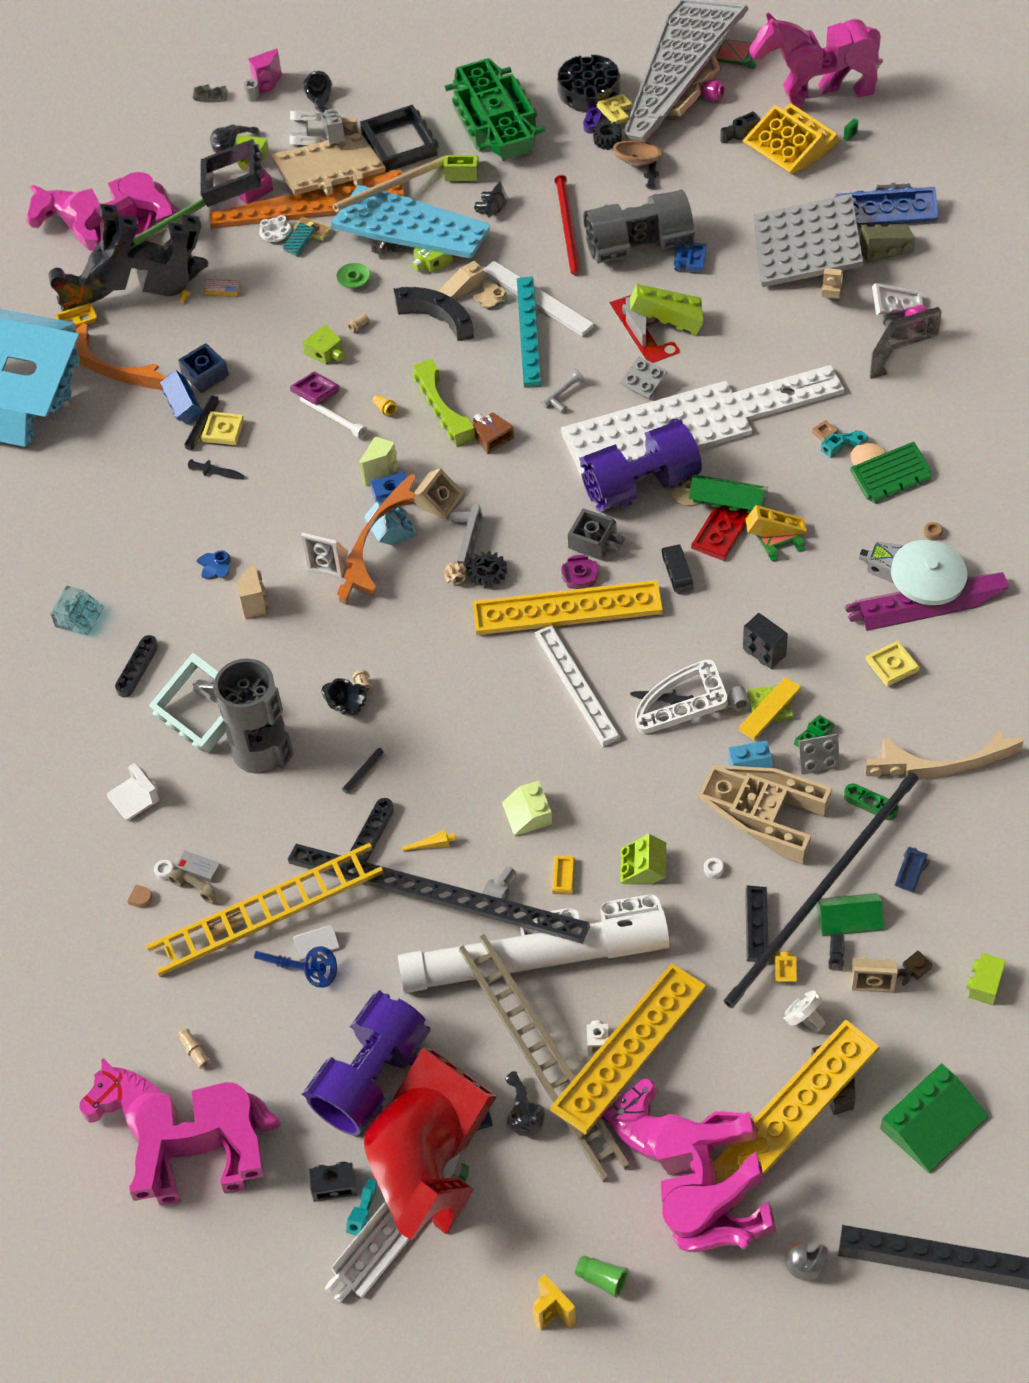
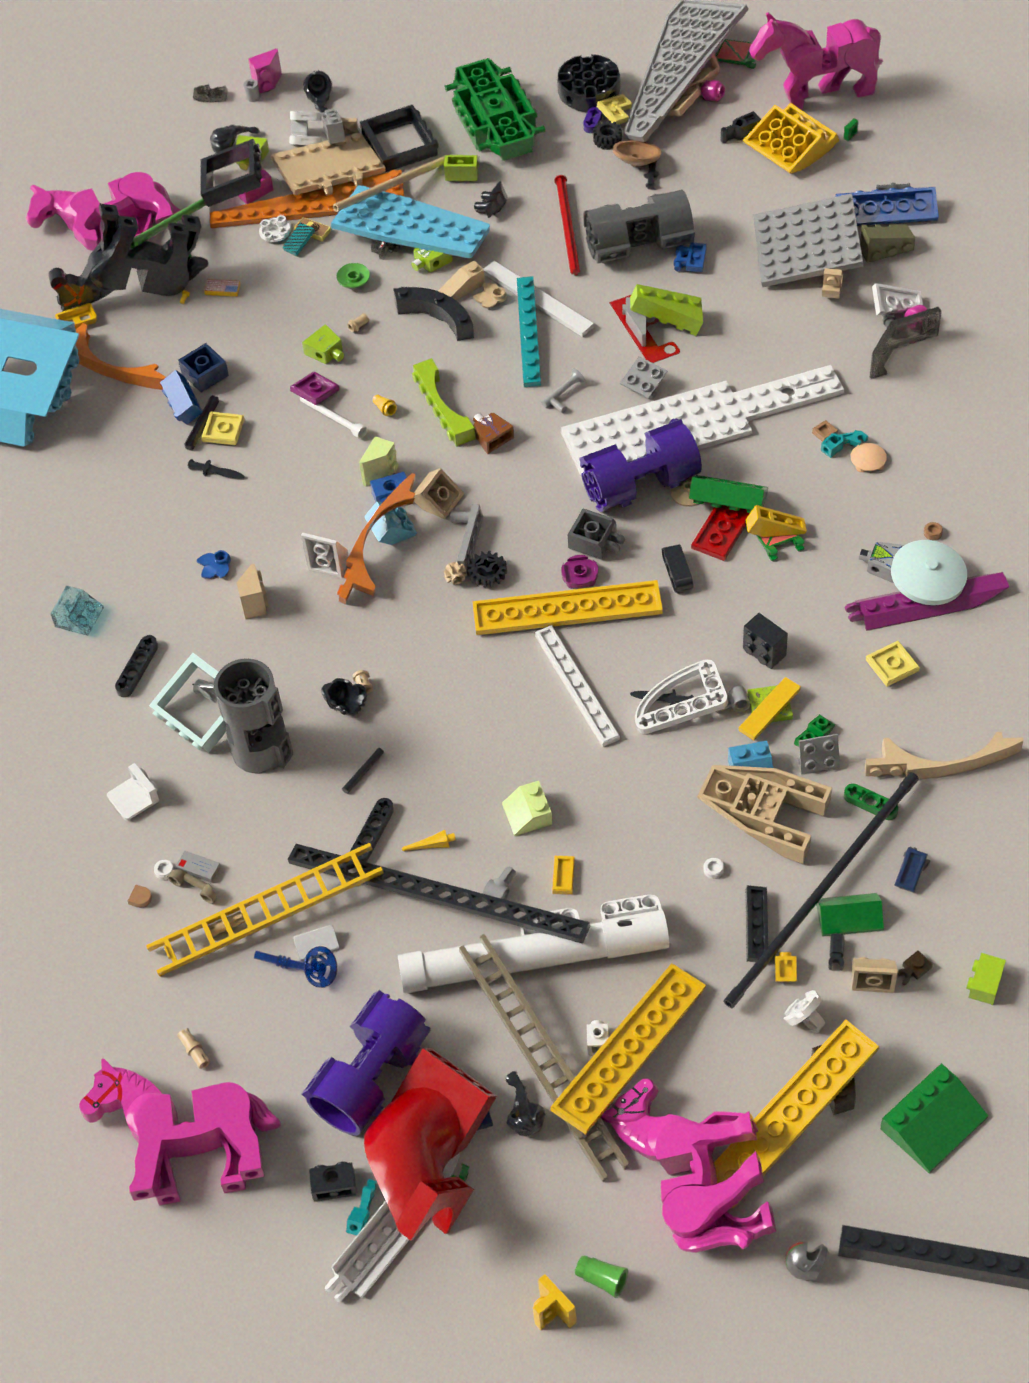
lime slope [620,834,666,884] -> none
green hinge [850,441,932,503] -> none

